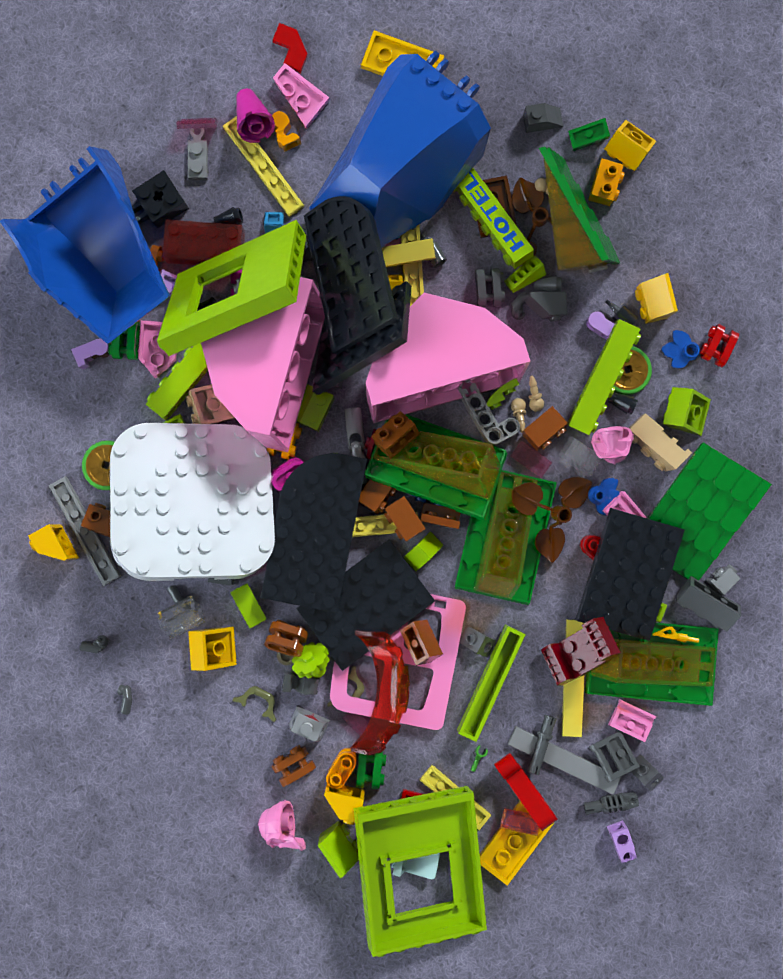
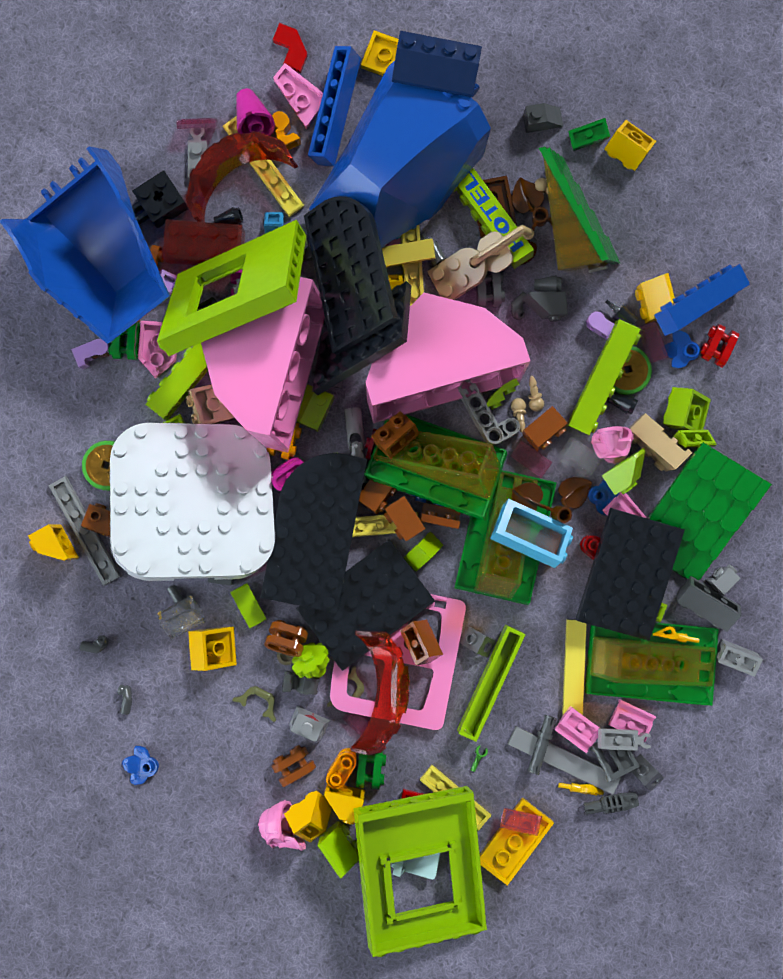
red beam [494,753,558,831] -> none
lime slope [504,256,546,293] -> none
plate [541,617,621,686] -> none
light orange brick [588,158,625,206] -> none
lavender leg [606,821,637,863] -> none
none -> blue plate [122,746,159,785]
none -> clear red windscreen [185,131,298,225]
none -> yellow slope [284,791,332,842]
none -> blue brick [308,46,361,166]
none -> dark blue slope [392,30,482,97]
none -> tan plate [427,225,534,300]
none -> medium azure window [490,499,573,568]
none -> bright pink plate [554,706,600,754]
none -> yellow hand [558,783,604,795]
none -> light grey plate [598,728,651,751]
none -> lime slope [602,448,646,495]
none -> clear pink tile [638,321,669,363]
none -> blue brick [654,264,750,336]
none -> lime slope [672,430,717,447]
none -> light grey hinge [717,639,763,677]

